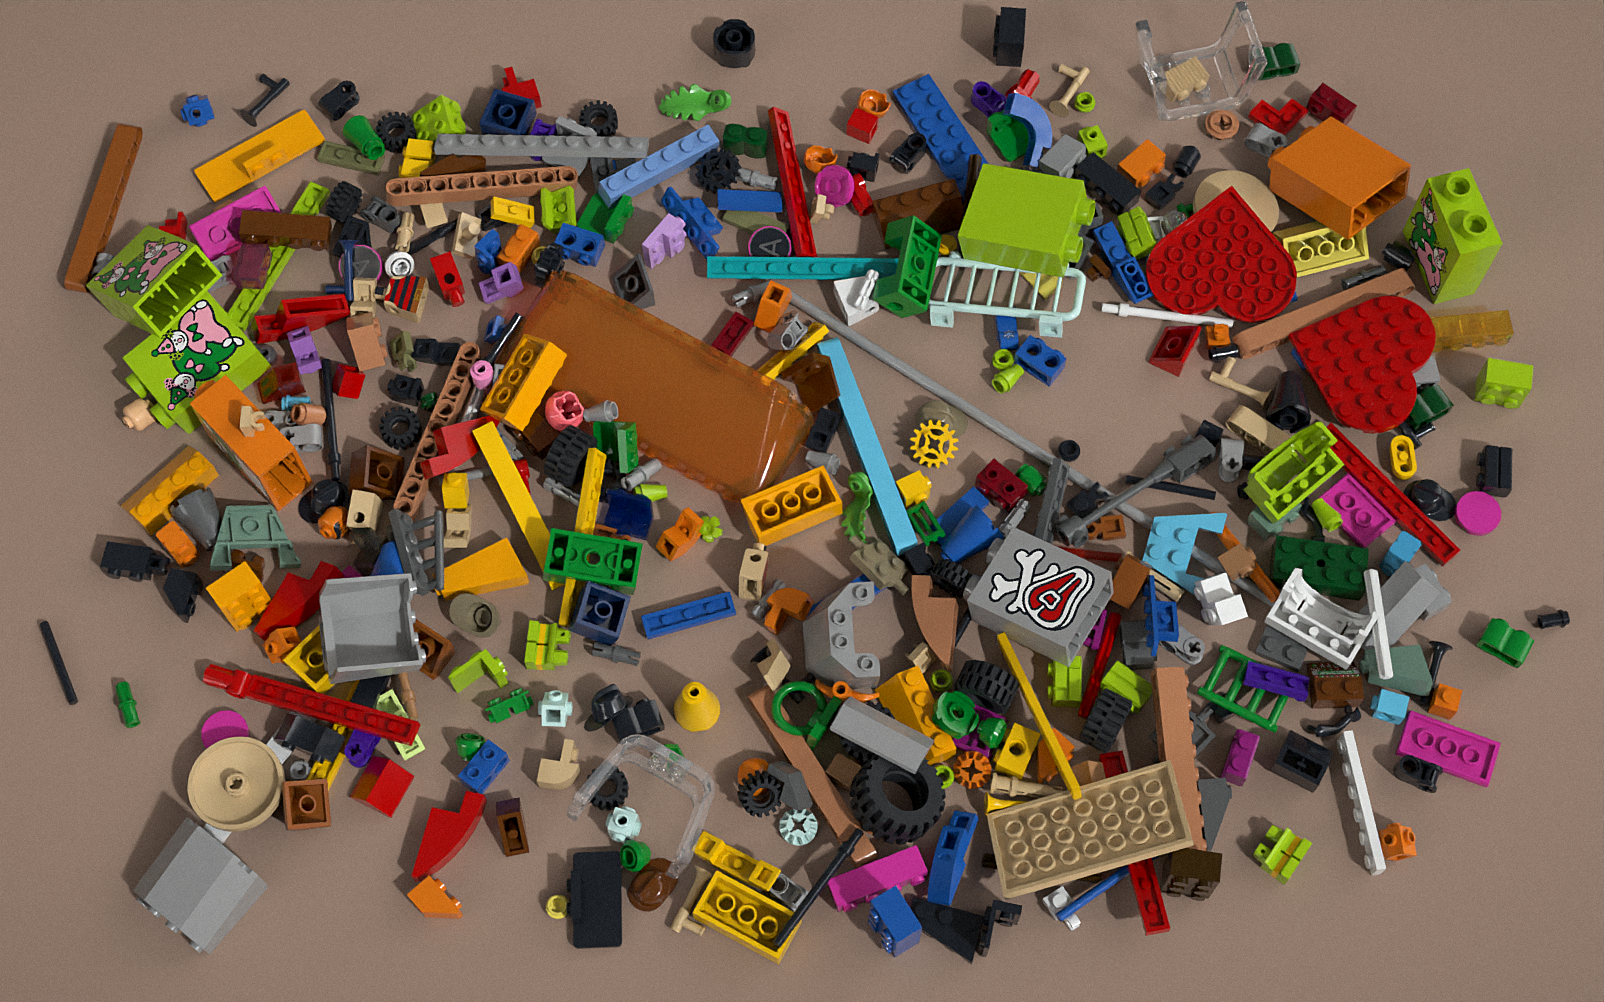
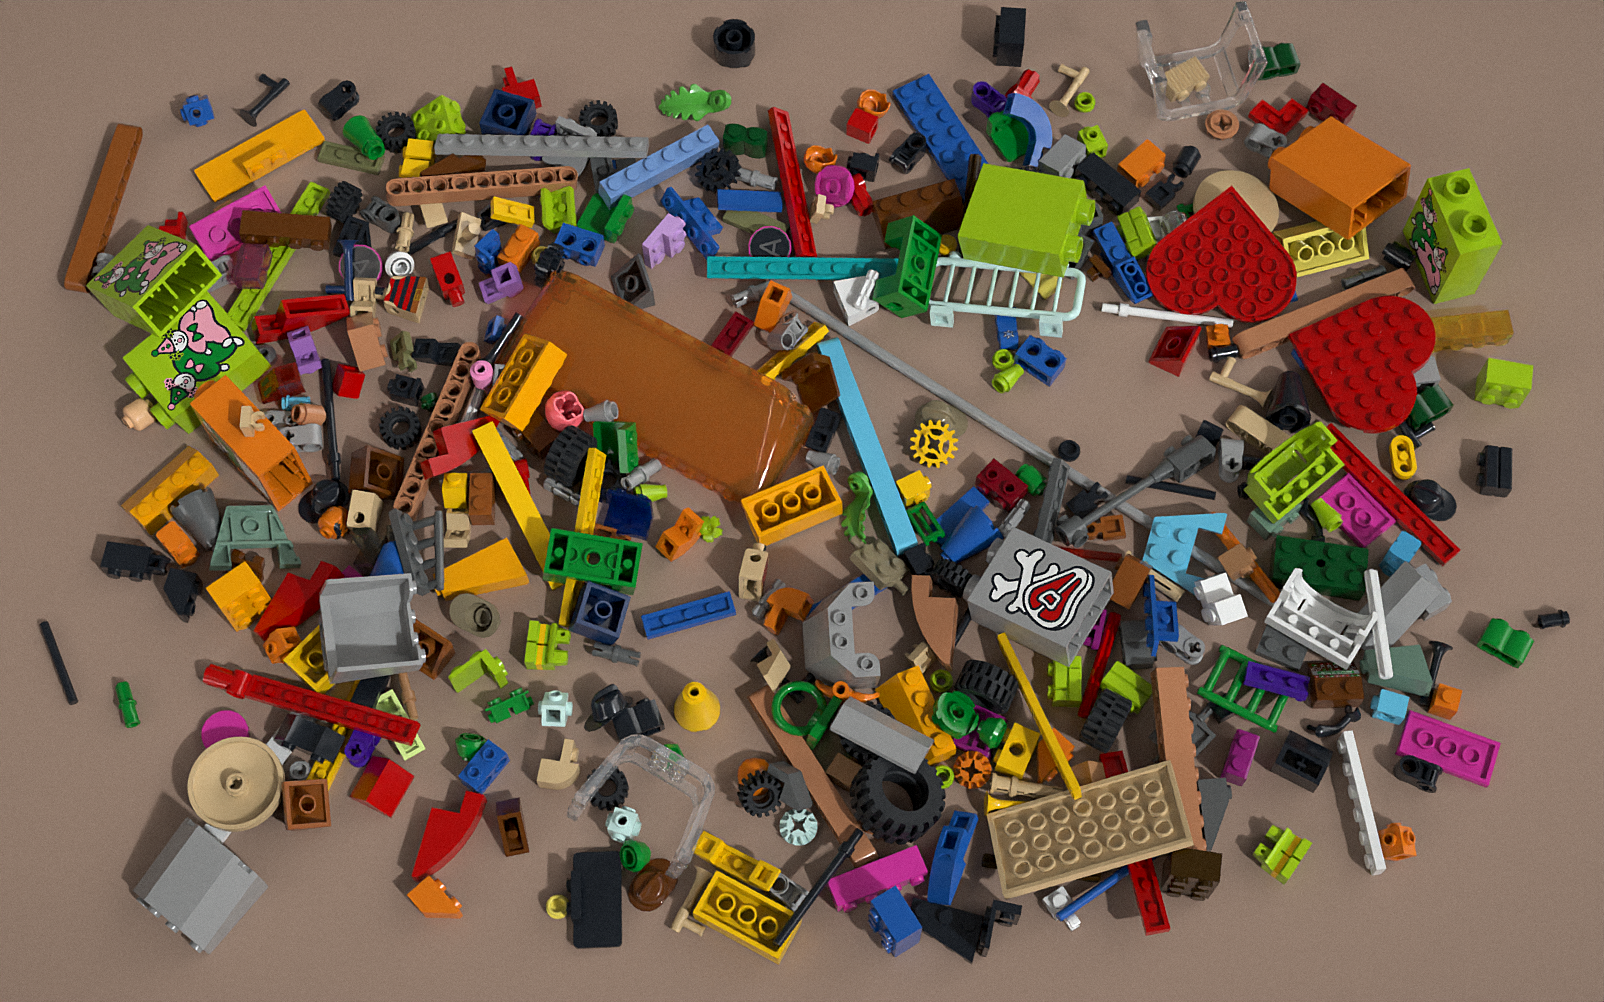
dark pink tile [1454,491,1501,536] -> none
none -> dark orange brick [469,473,496,525]

